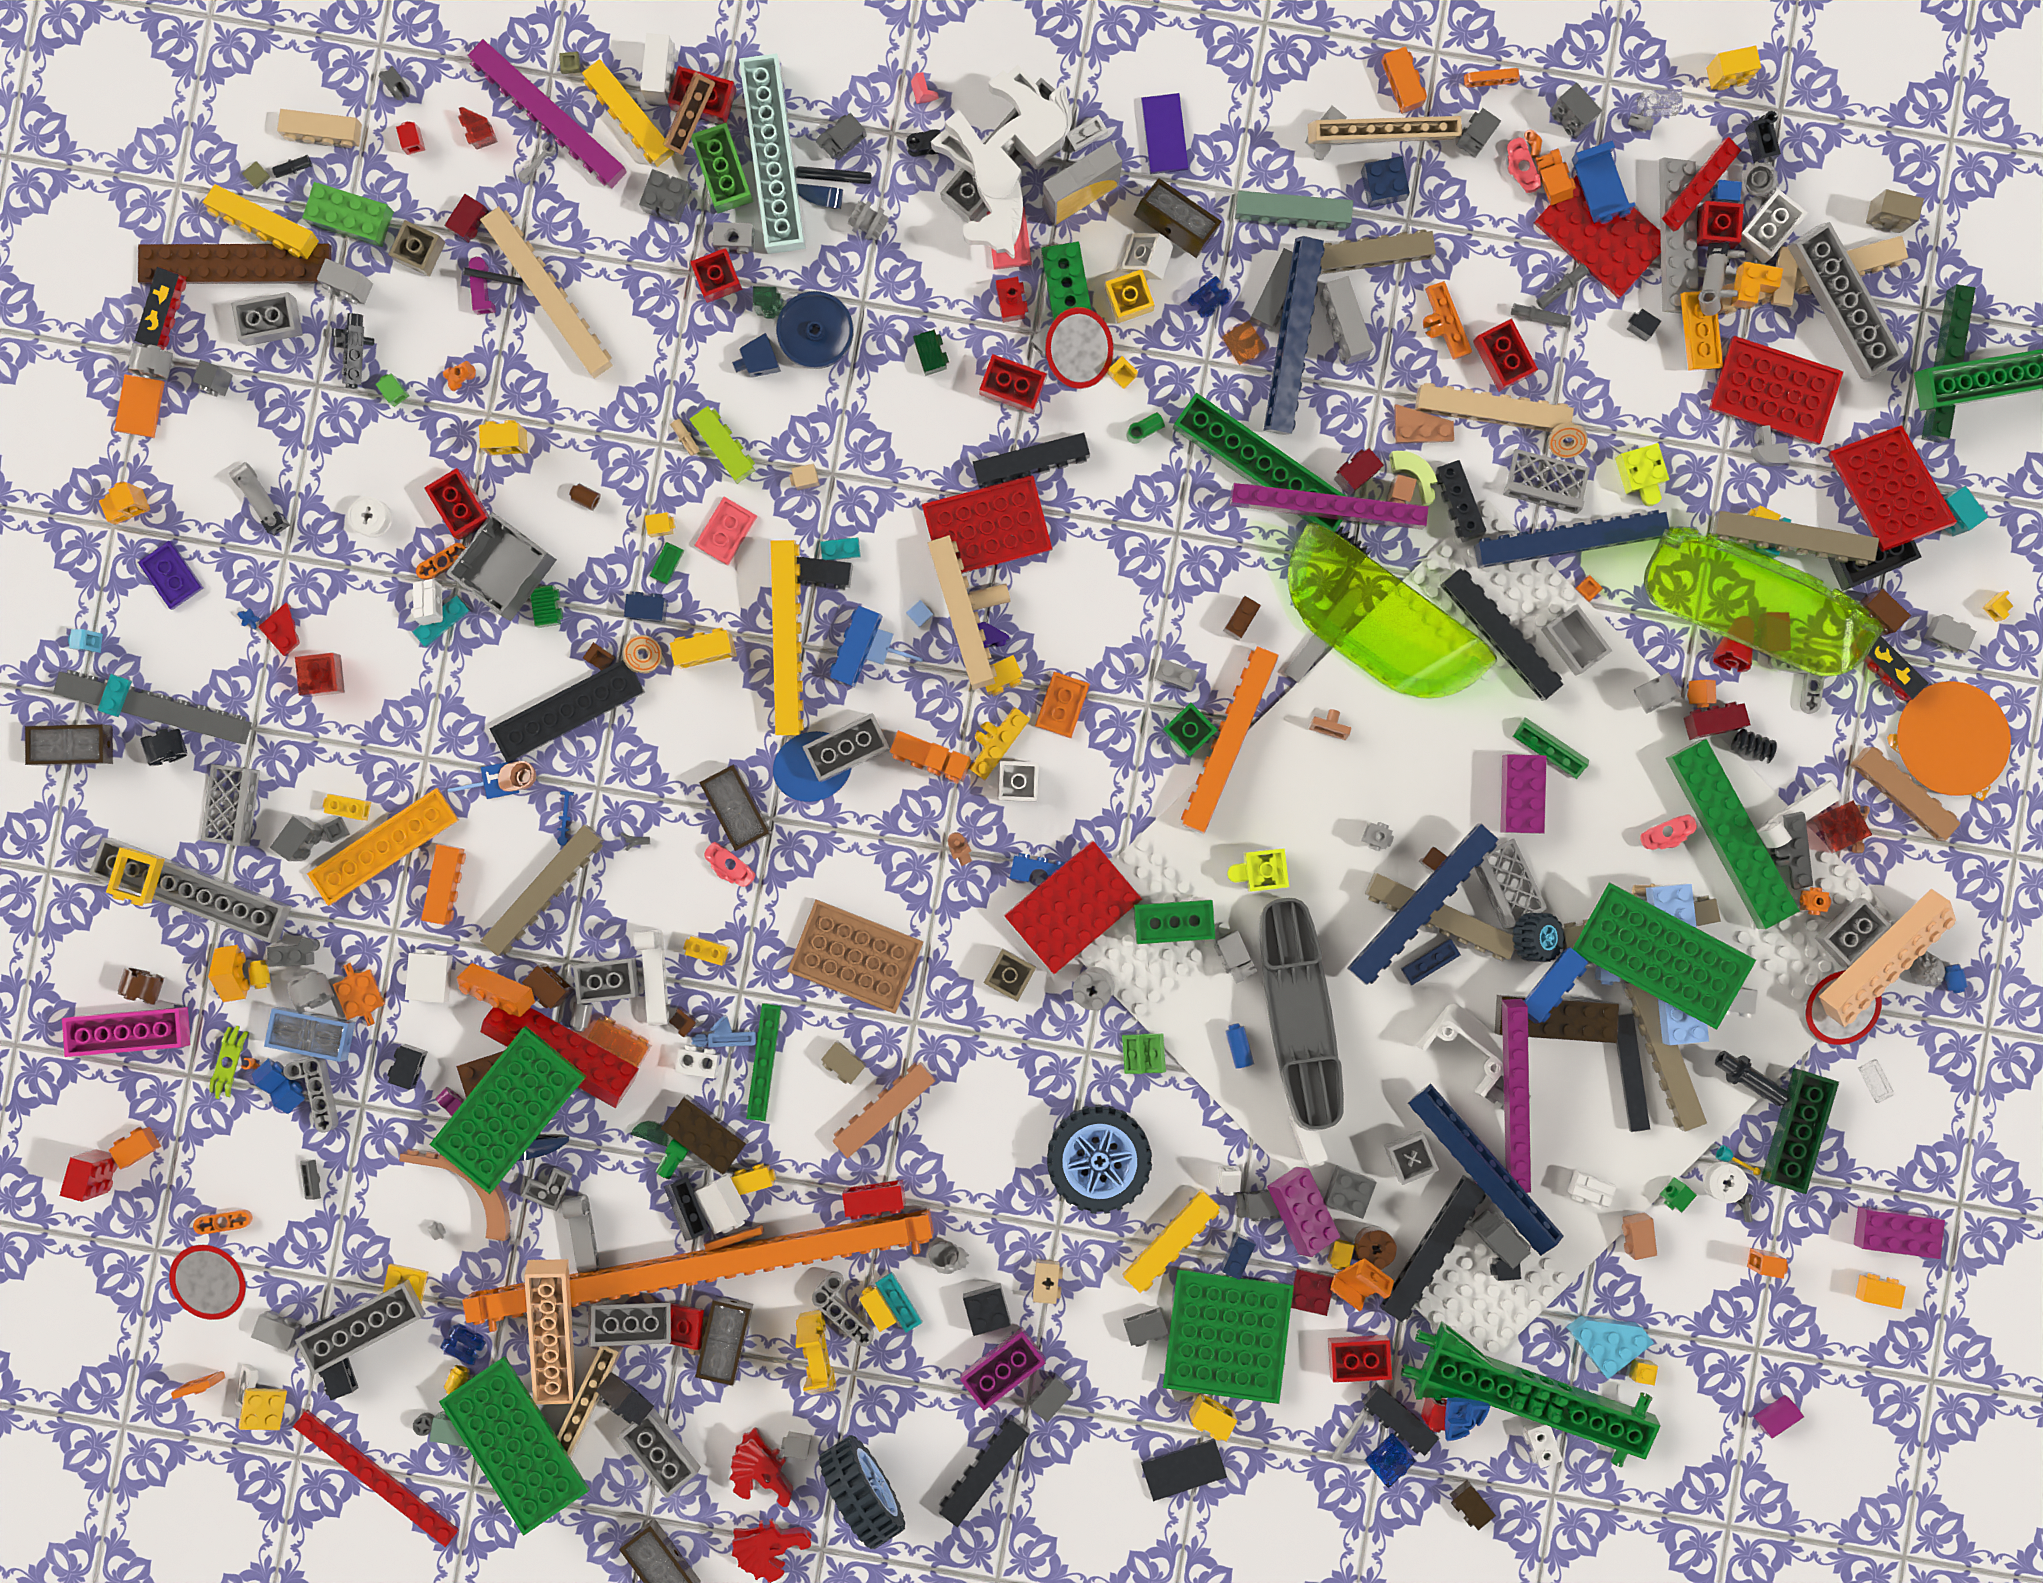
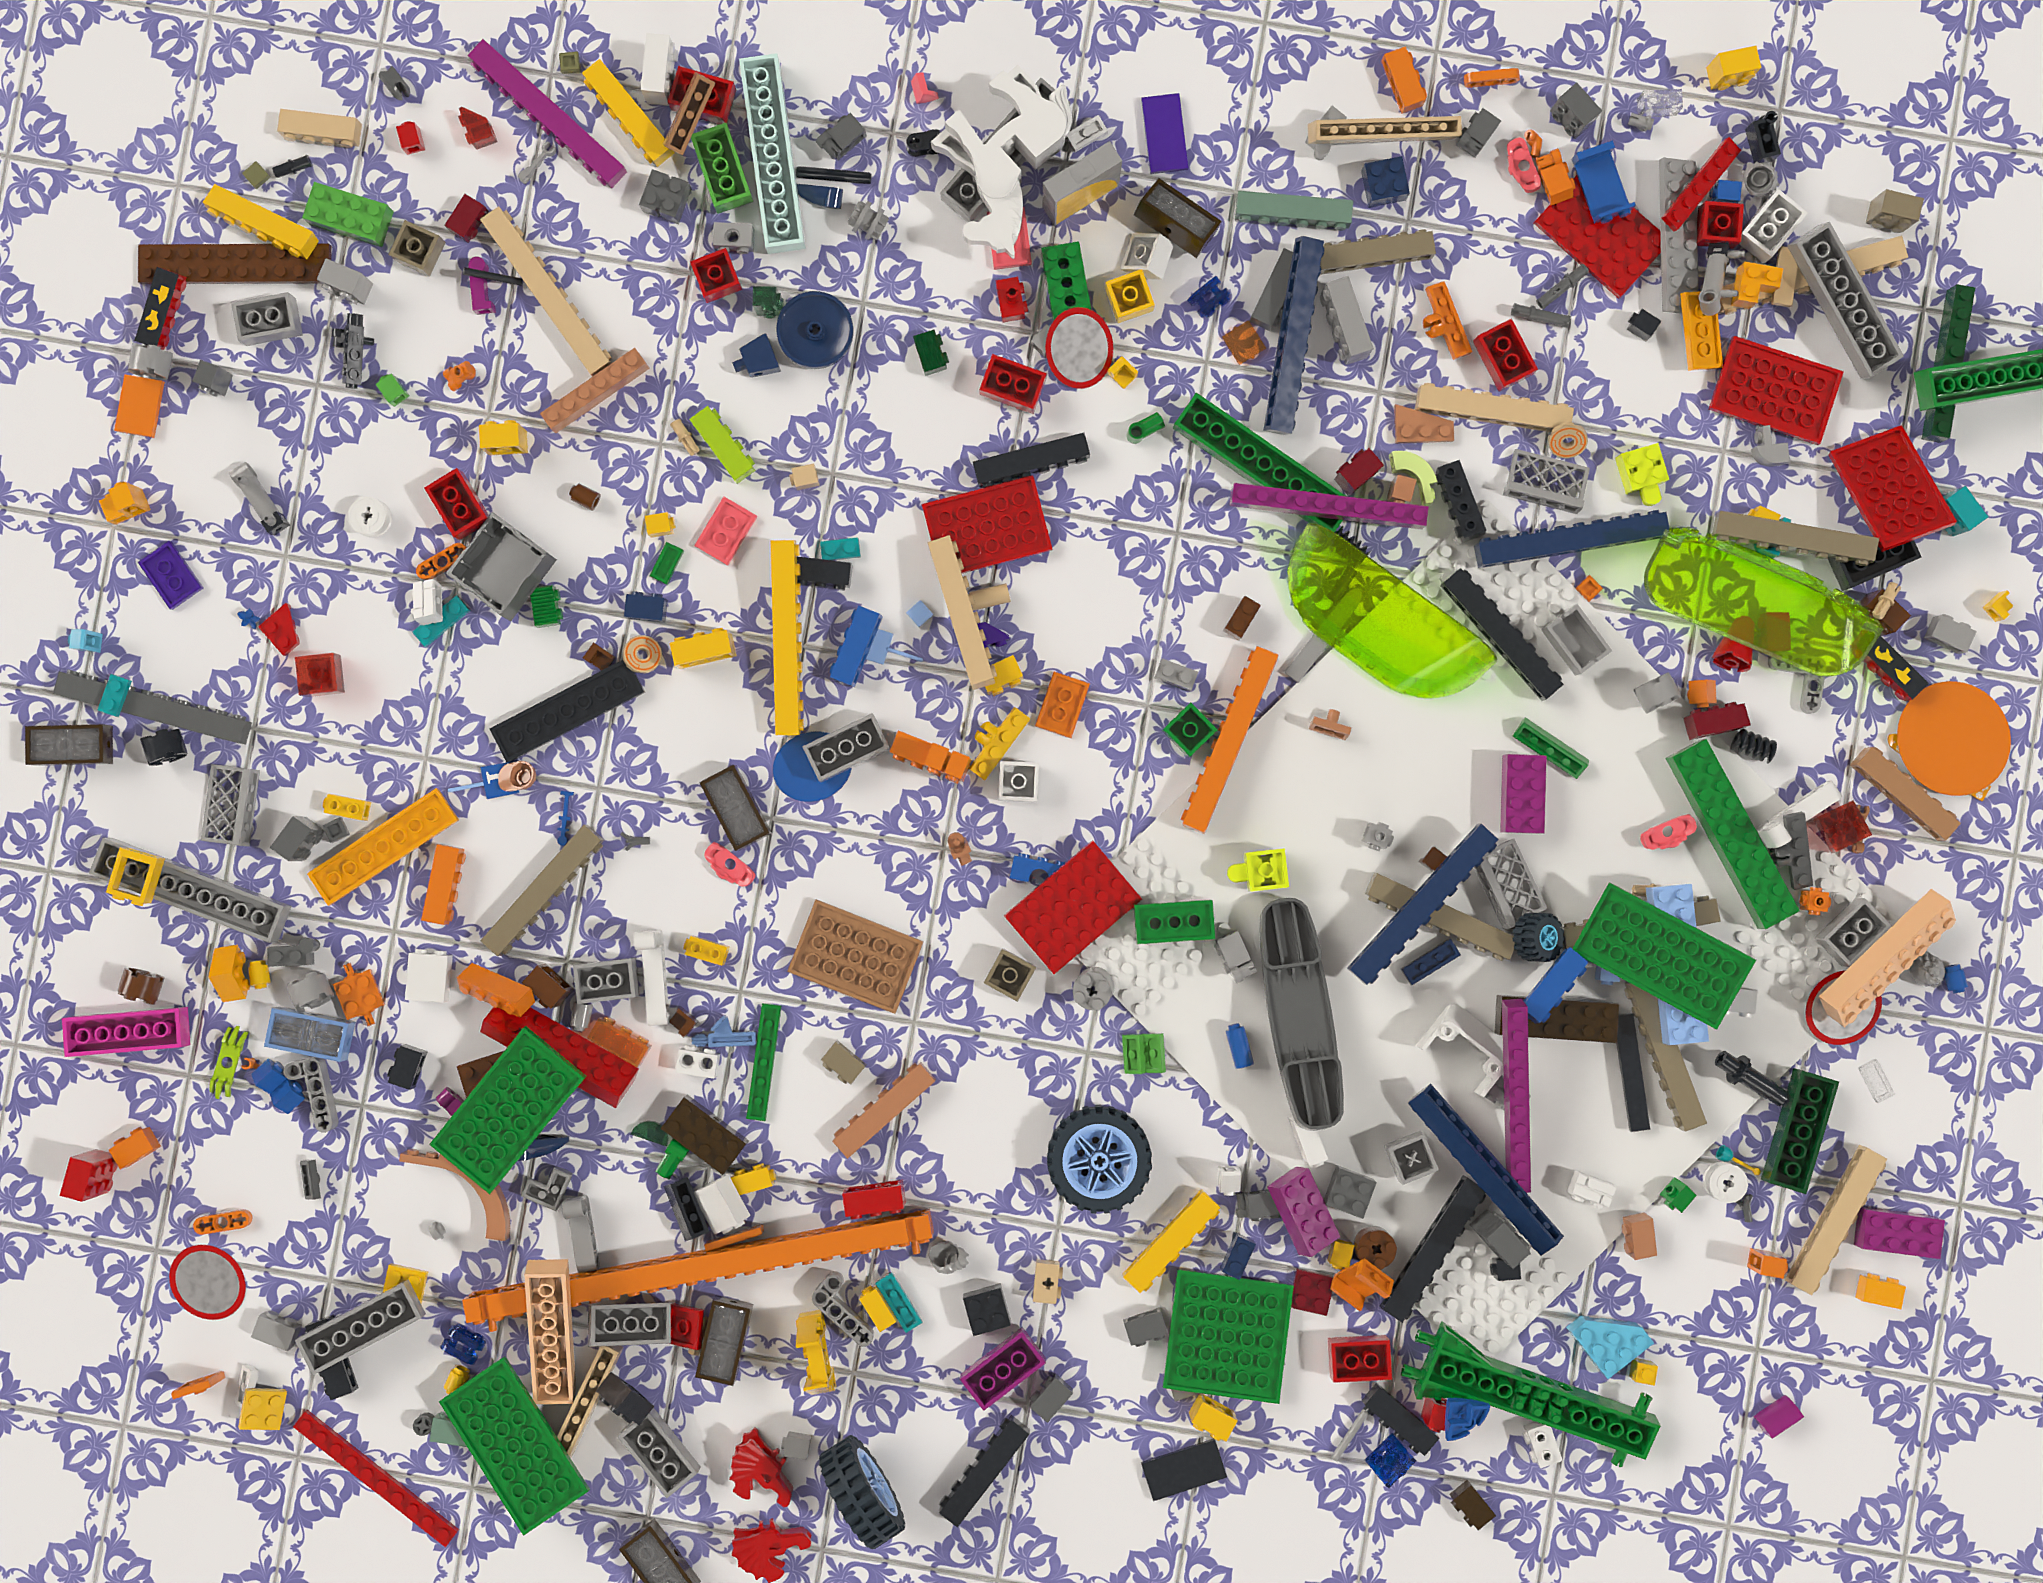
none -> nougat brick [540,348,650,433]
none -> tan brick [1785,1145,1887,1295]
none -> tan axle [1872,582,1901,619]

